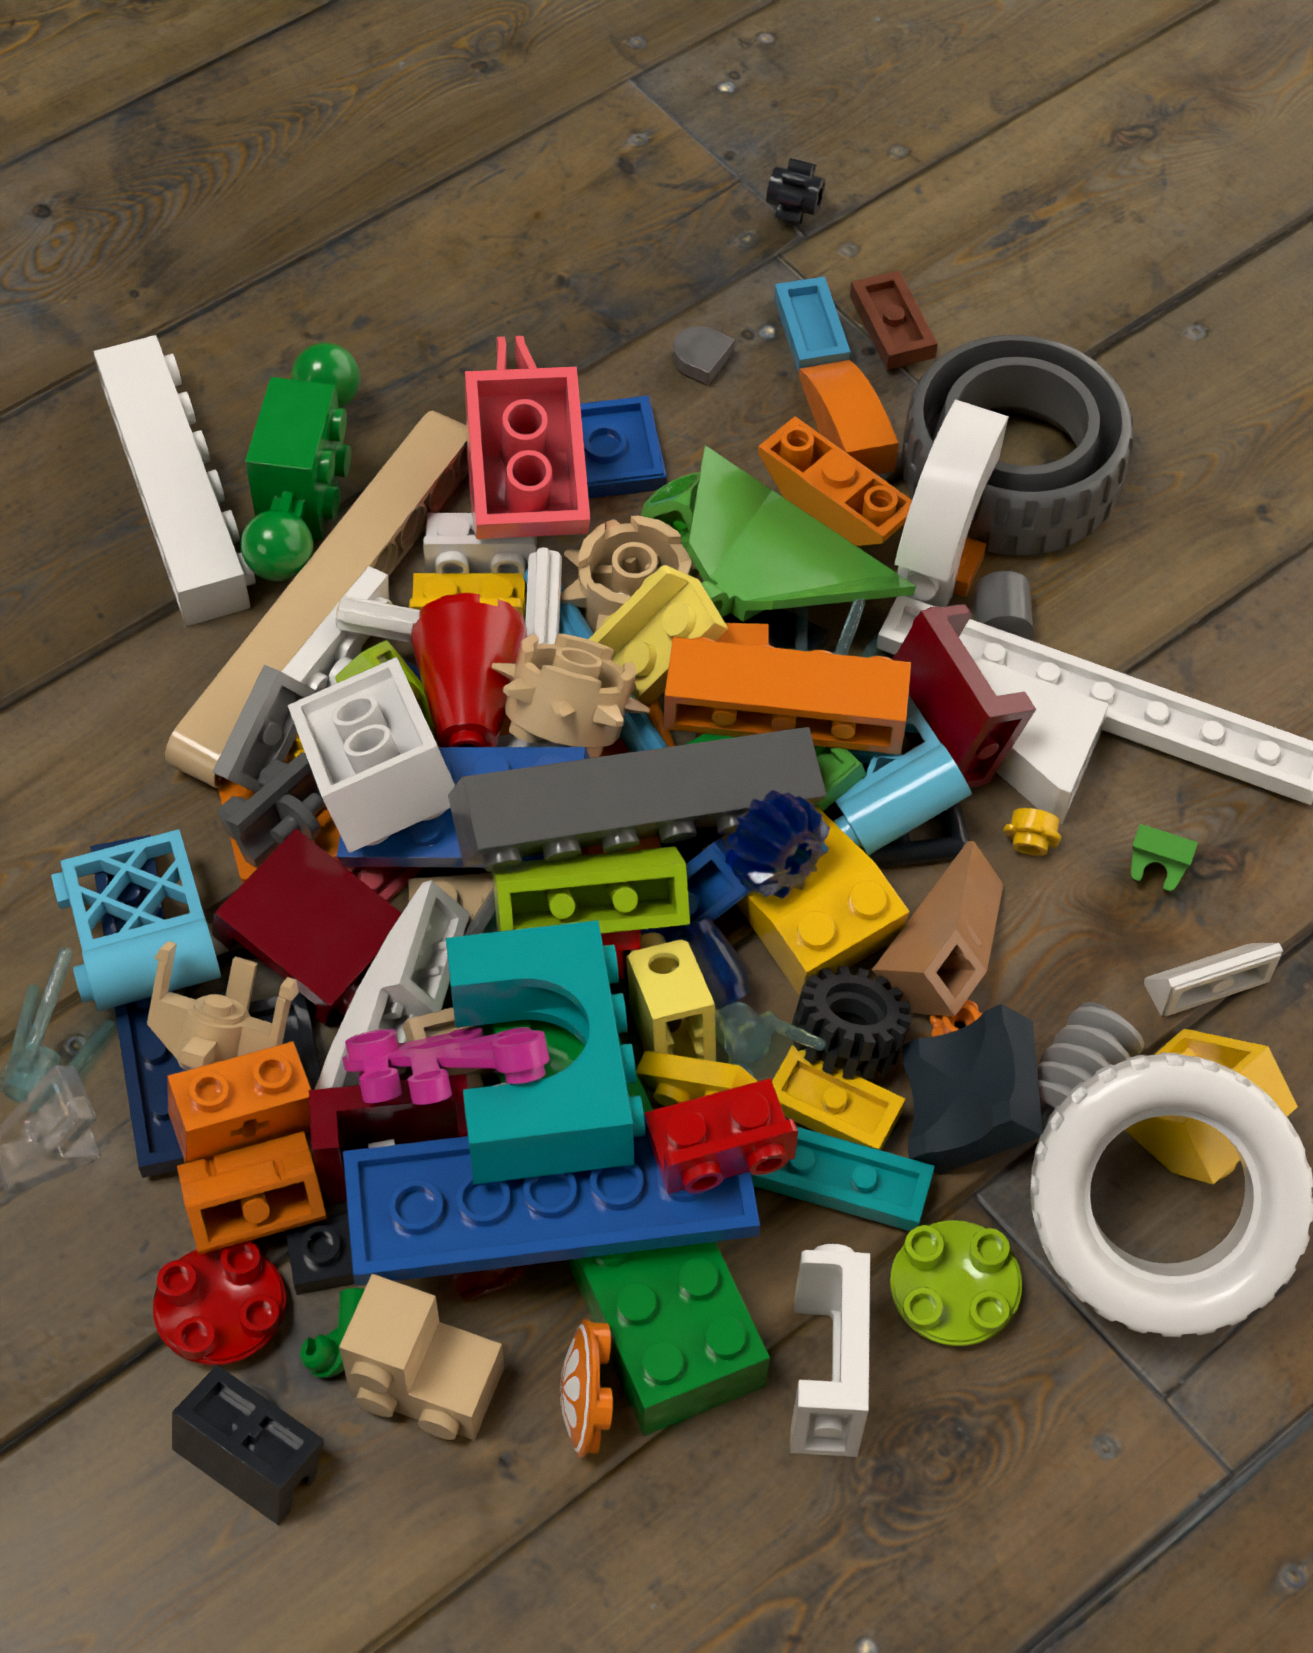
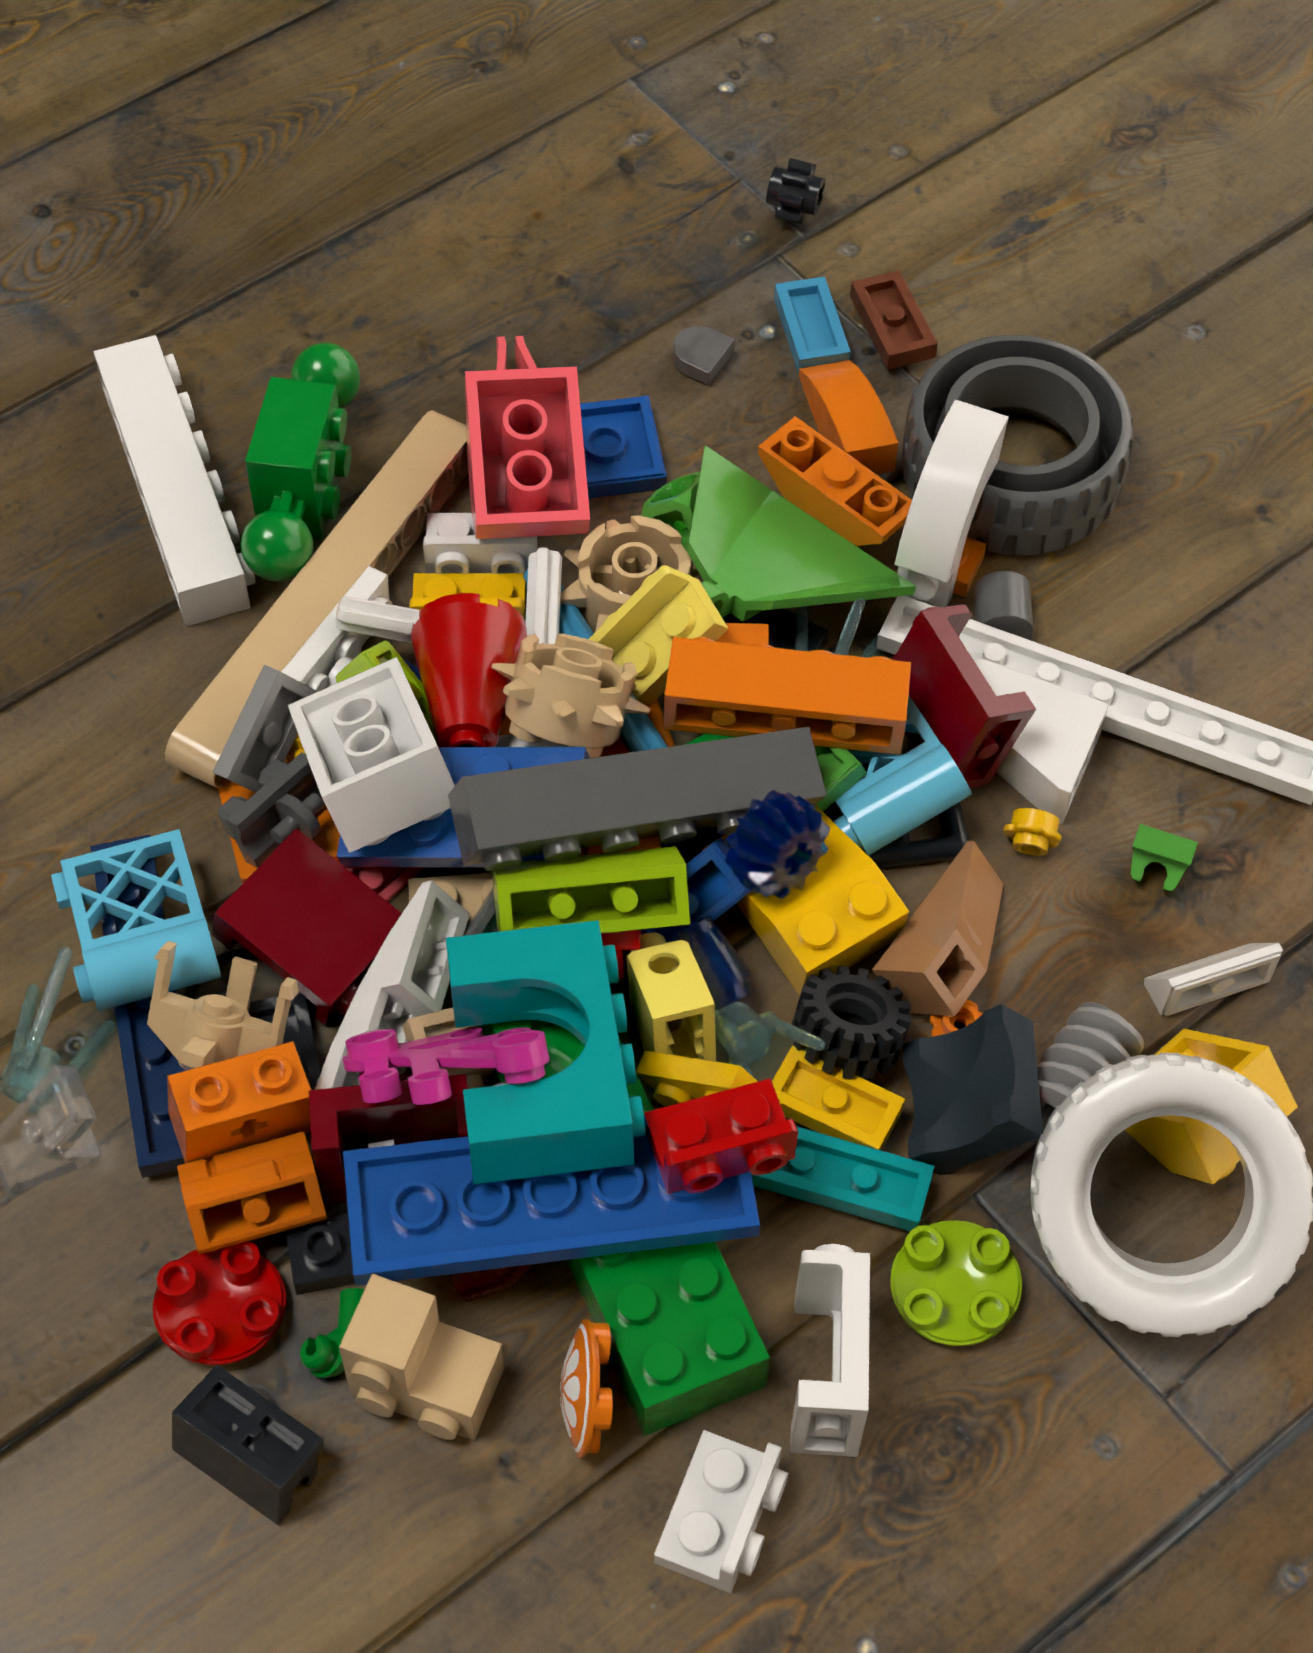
none -> white bracket [654,1430,789,1593]

